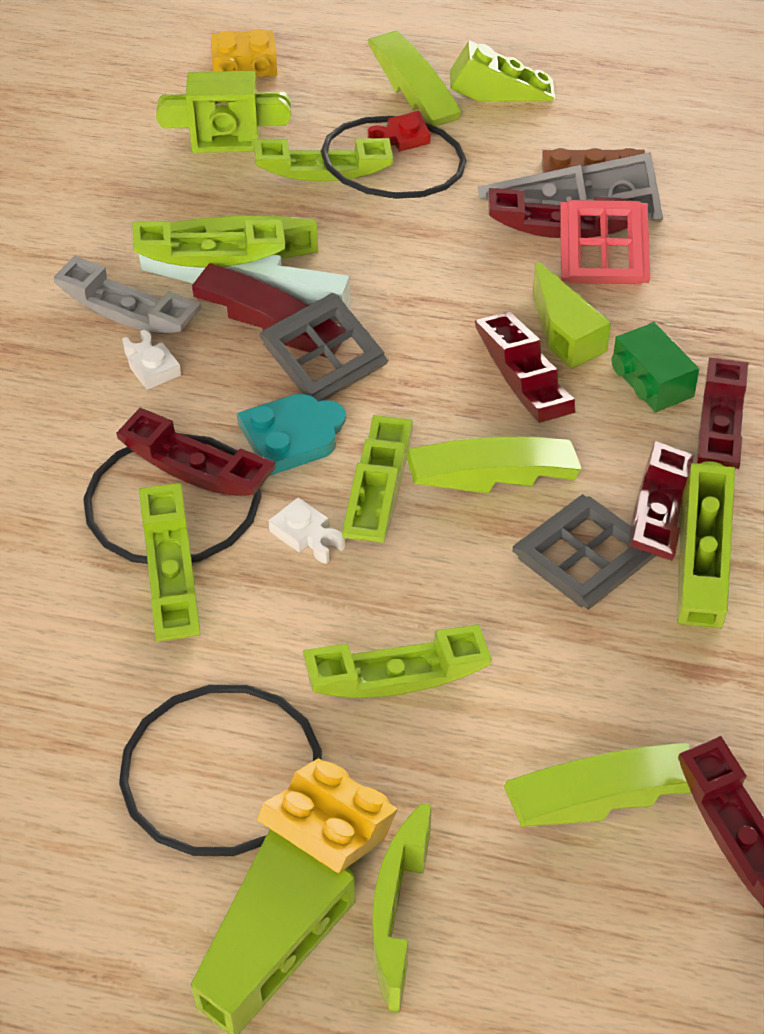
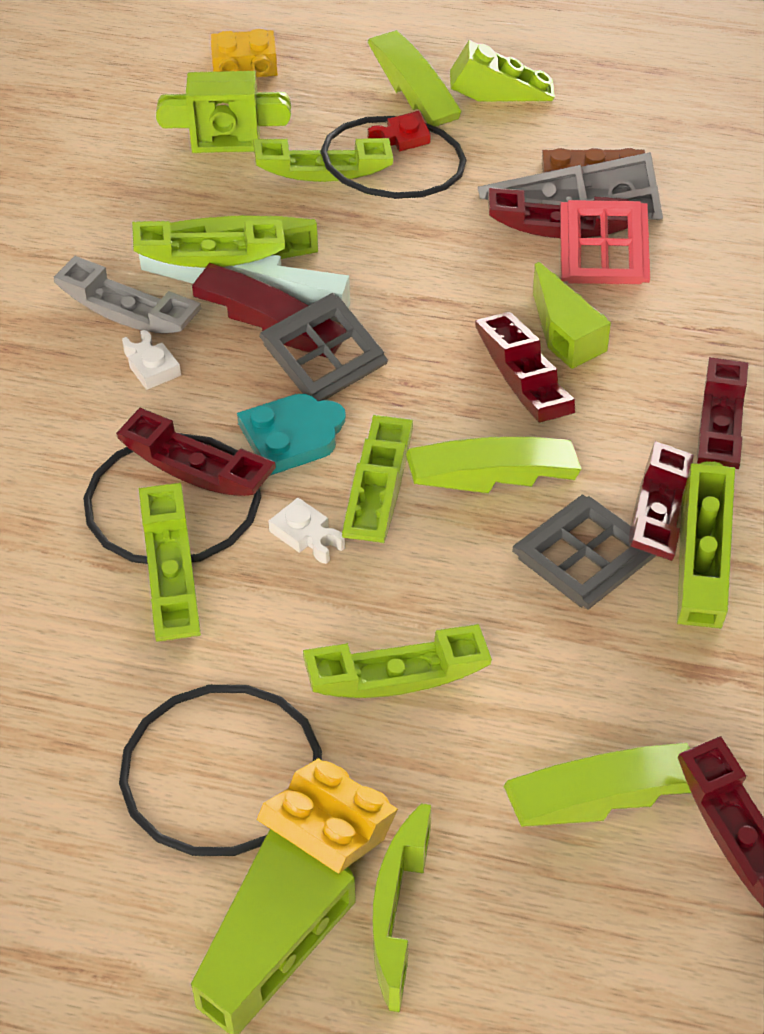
green brick [611,322,700,413] -> none

